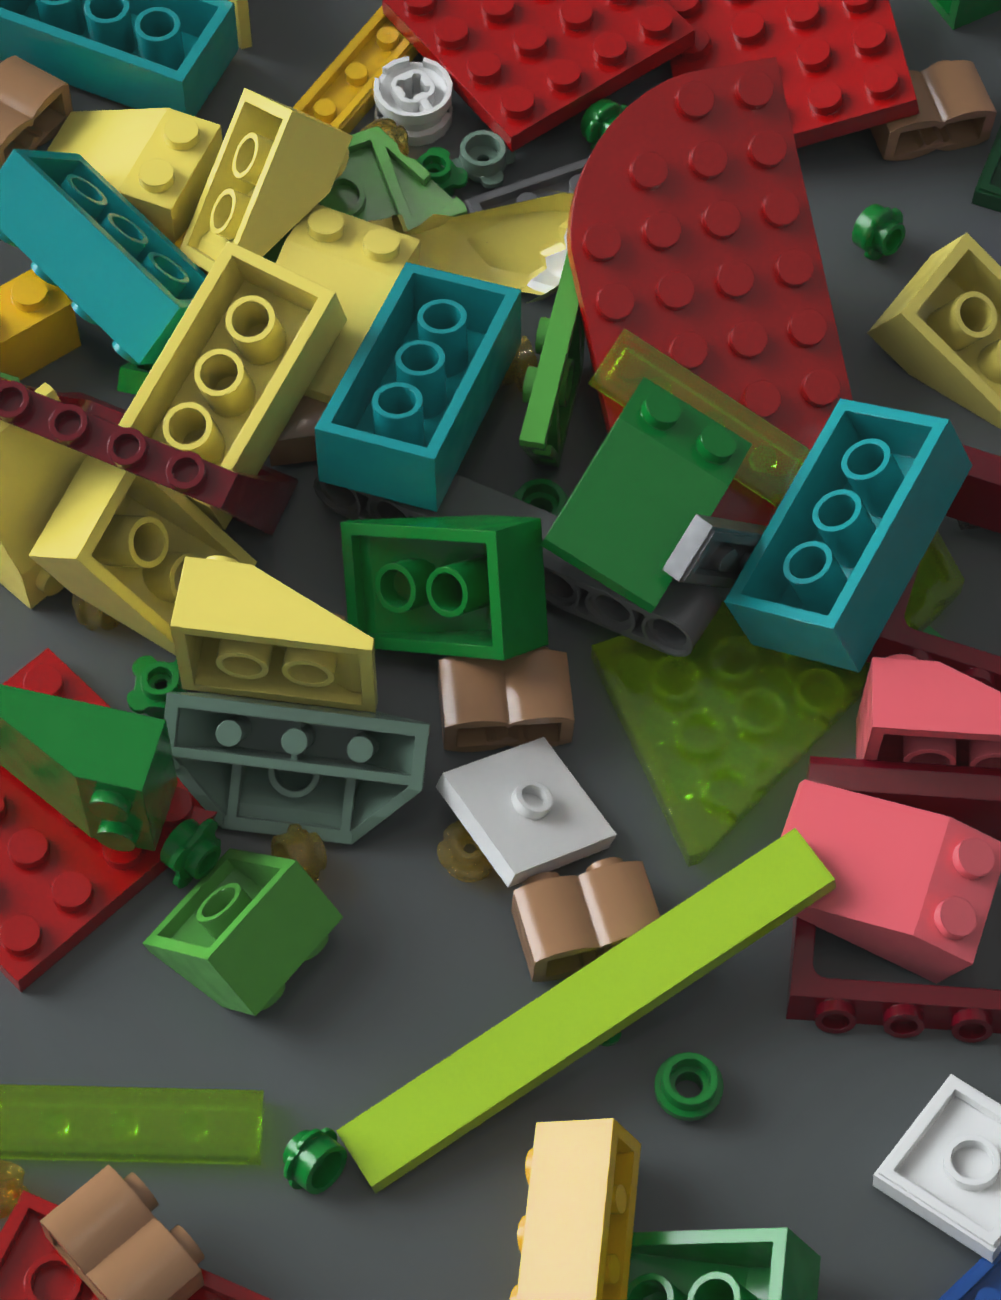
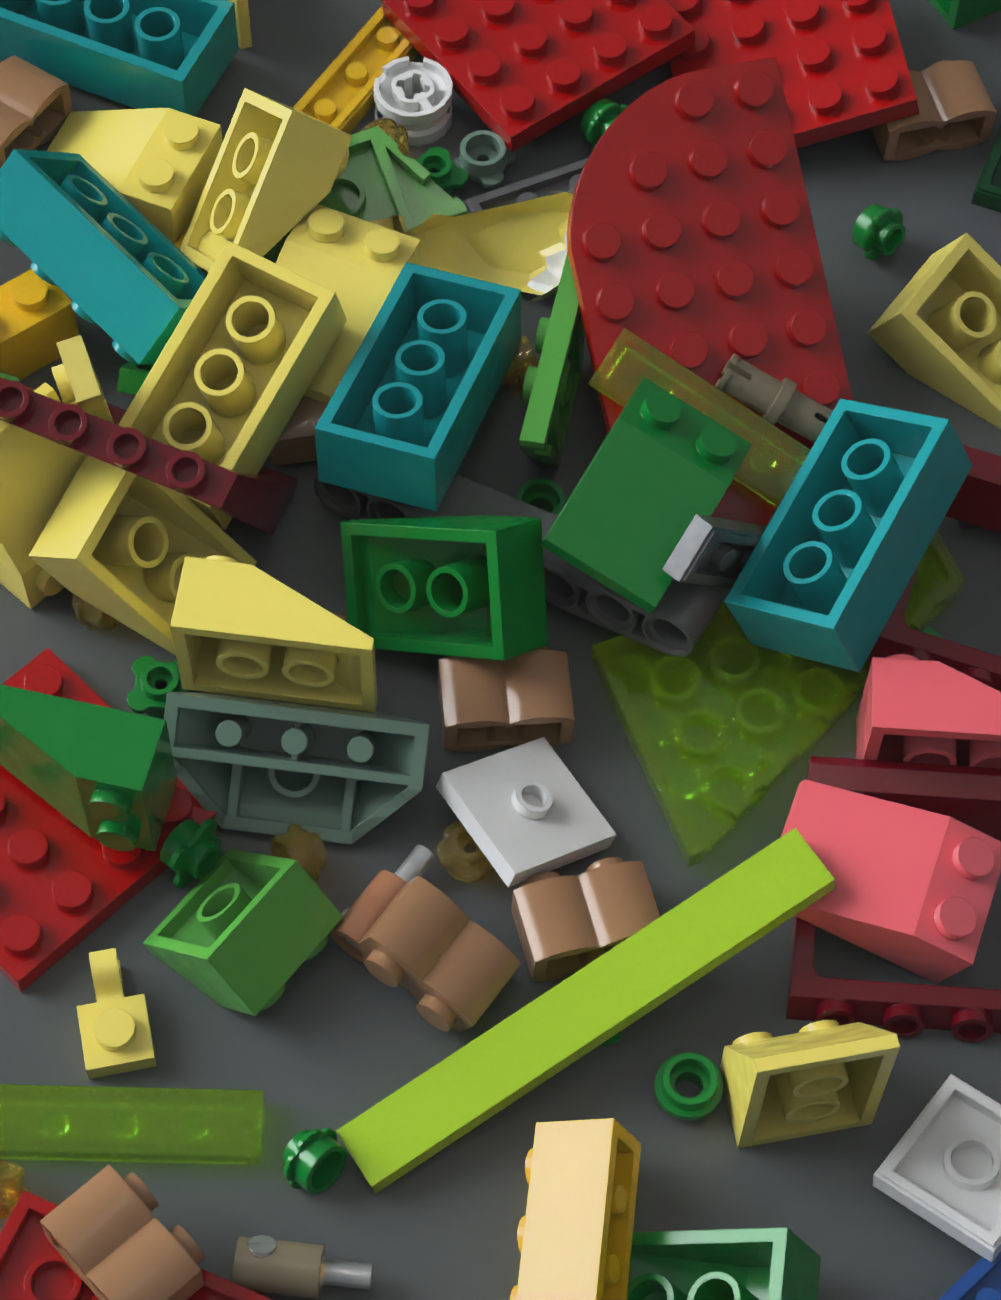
none -> light yellow plate [51,335,114,423]
none -> light yellow plate [76,948,157,1079]
none -> dark tan piece [232,1235,373,1299]
none -> nougat piece [331,844,435,963]
none -> medium nougat brick [356,876,521,1033]
none -> dark tan pin [714,353,833,443]
none -> light yellow slope [719,1020,900,1148]

